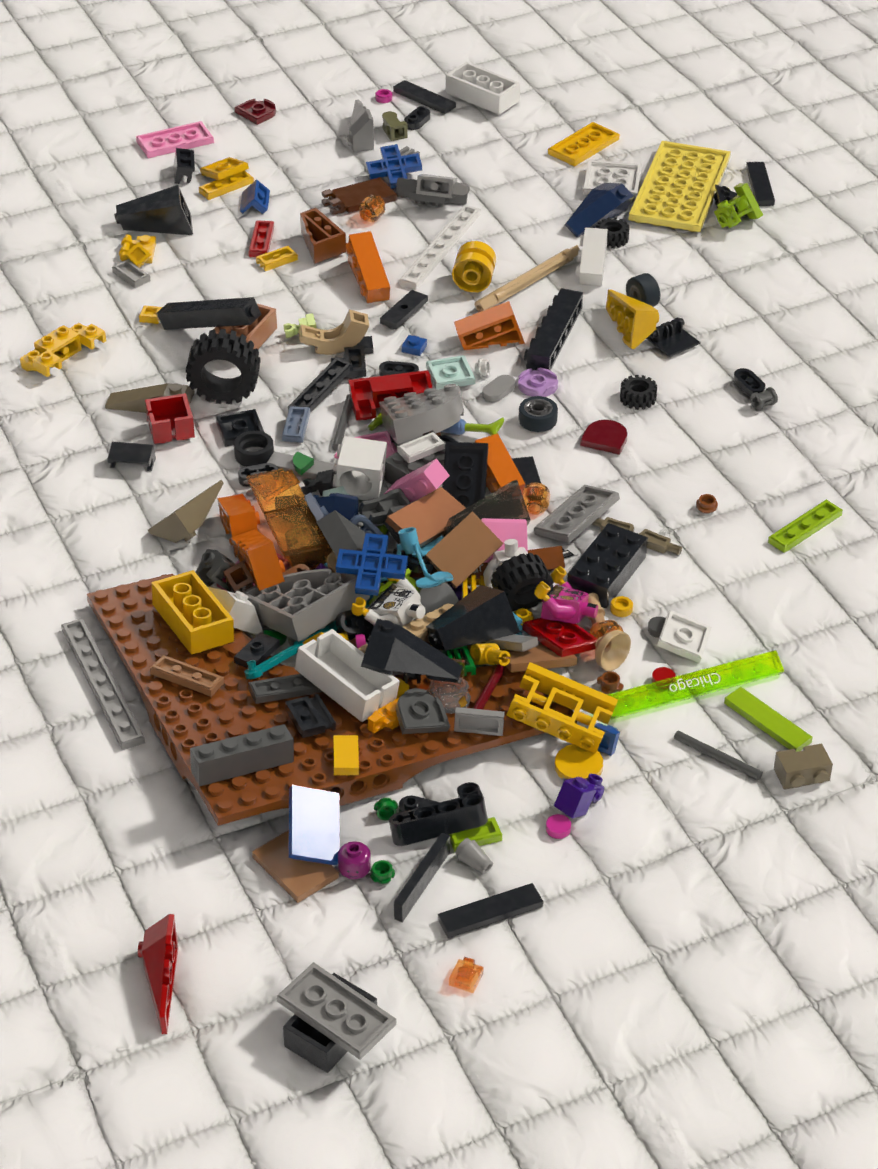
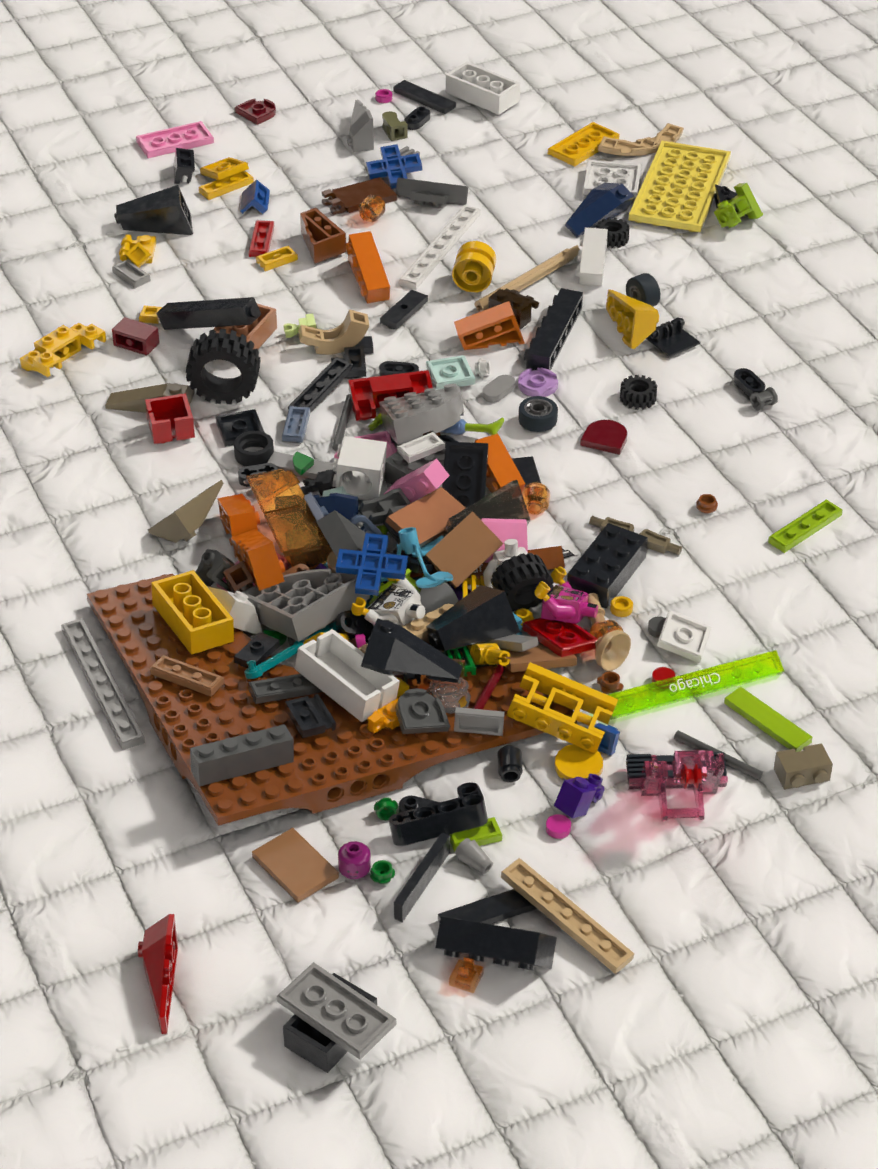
black hinge [107,442,156,471] -> none
tile [289,785,340,866] -> none
yellow tile [333,735,359,775] -> none
blue plate [402,335,427,356] -> none
light grey brick [416,174,470,198] -> none
light grey tile [534,485,620,543] -> none
black tile [746,162,775,206] -> none
none -> dark red brick [112,317,160,356]
none -> black wedge [435,916,557,970]
none -> dark brown brick [488,288,539,330]
none -> black brick [497,745,523,782]
none -> tan plate [501,858,634,974]
none -> tan tile [598,123,684,156]
none -> clear pink container [626,750,728,821]

